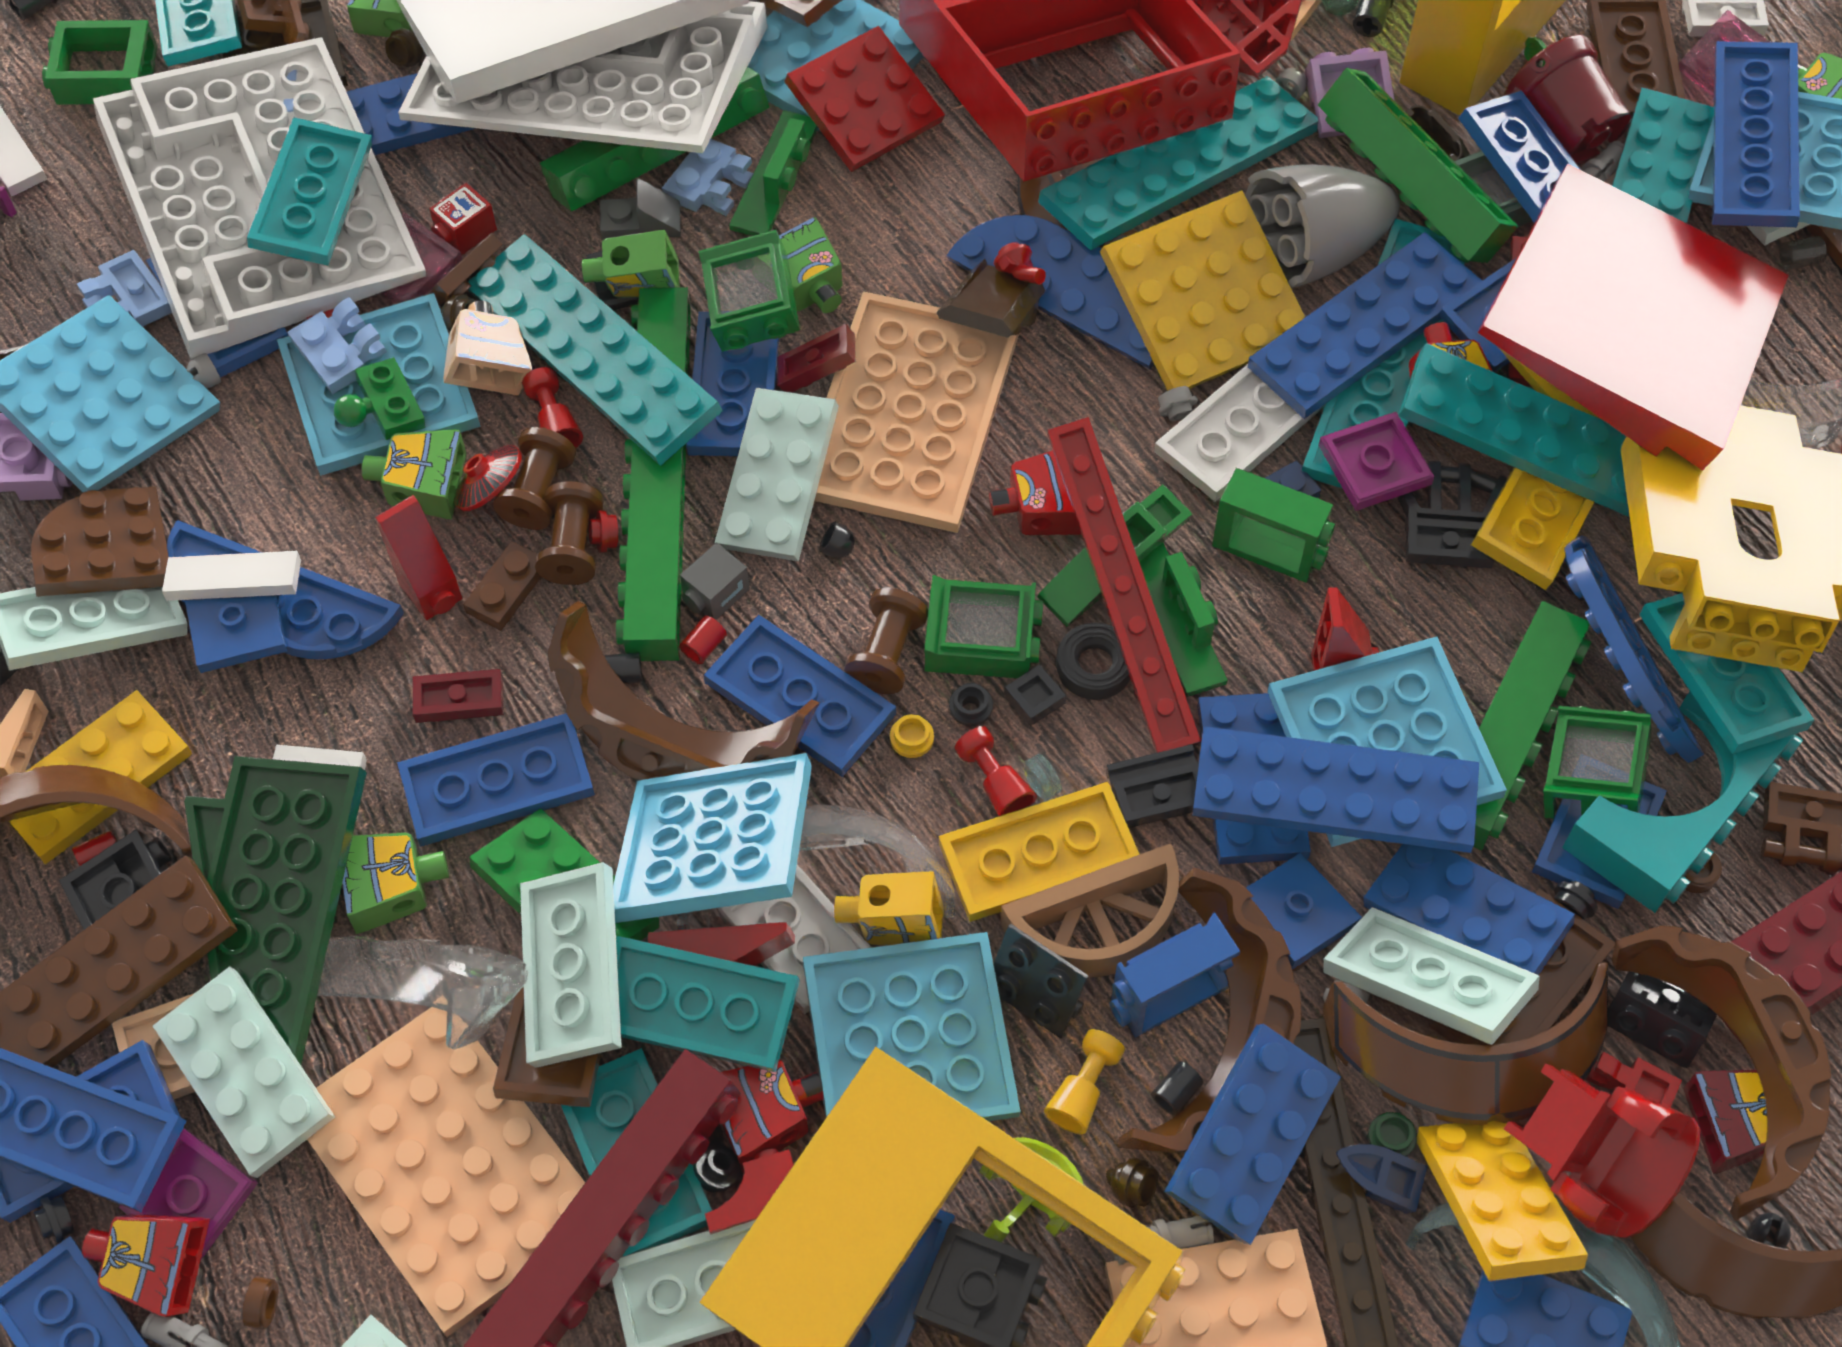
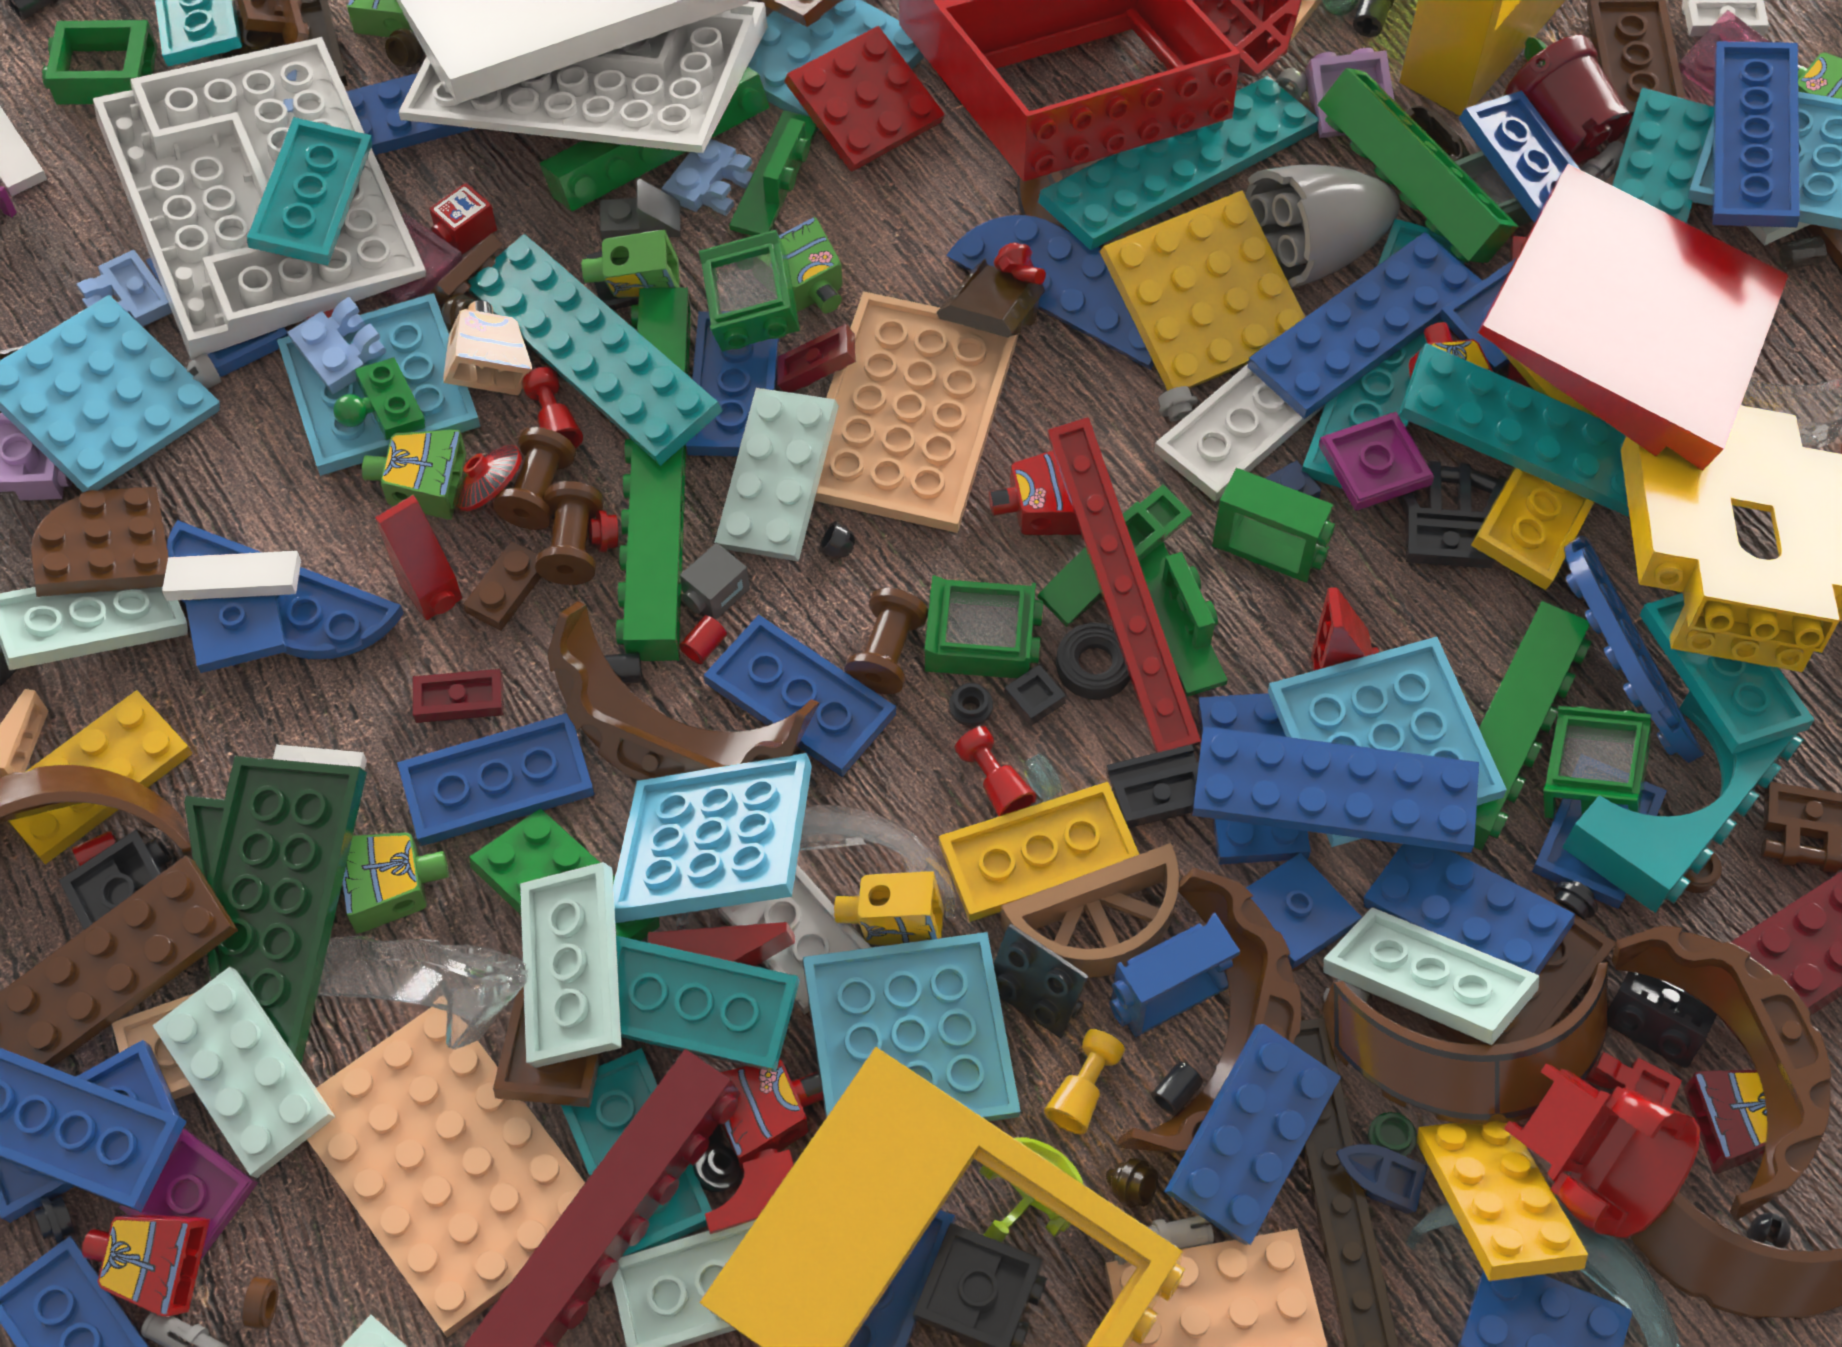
yellow plate [890,714,934,758] -> none

